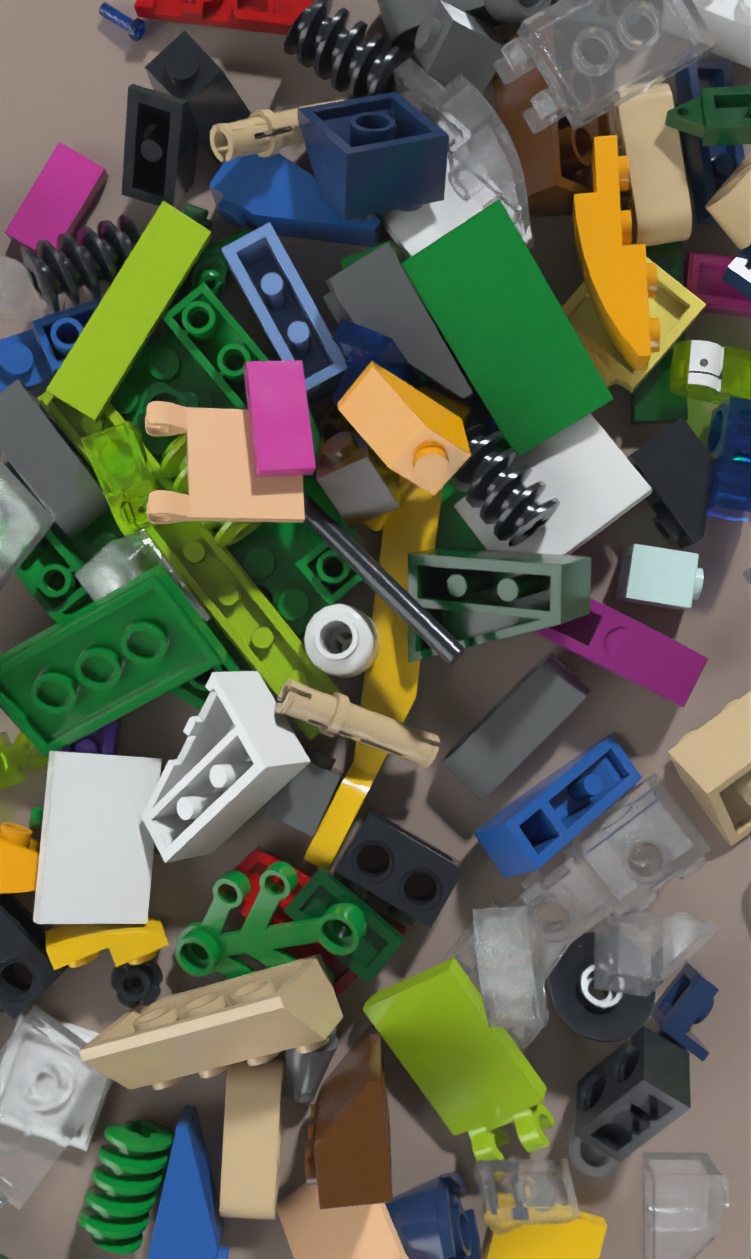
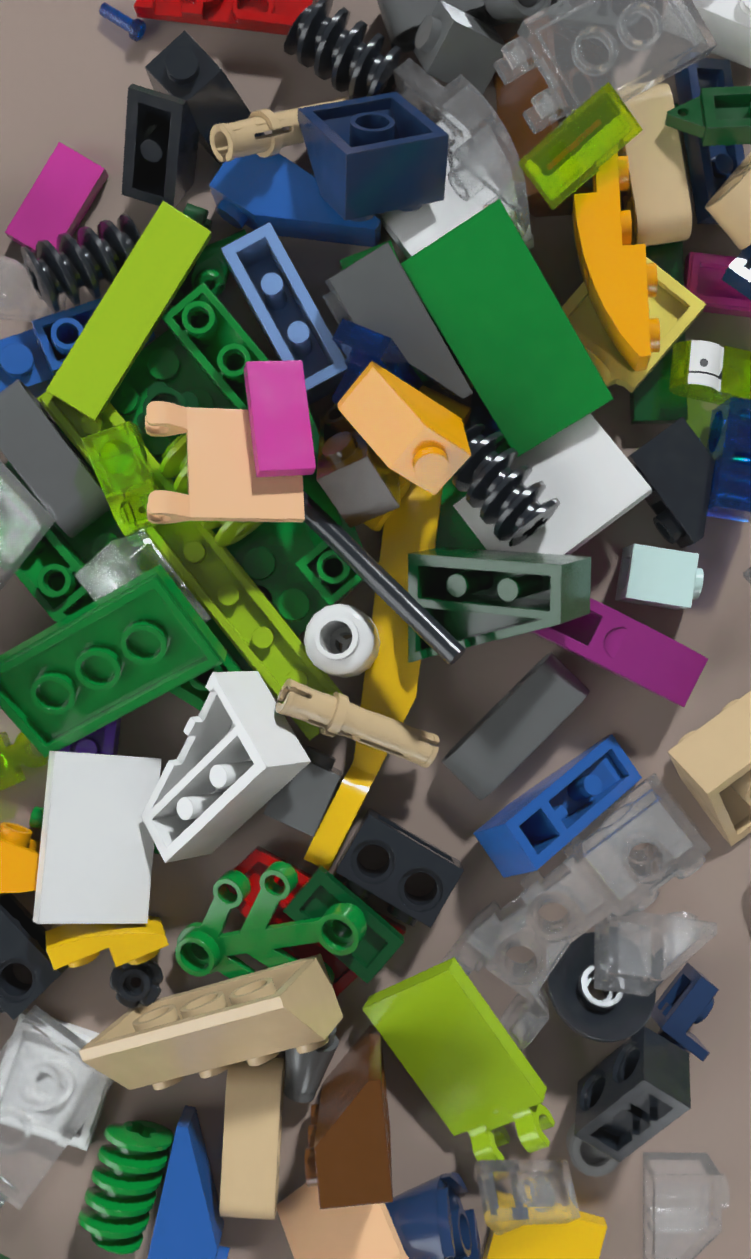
clear slope [473,906,547,1027] -> none
none -> clear neon green slope [517,82,643,210]

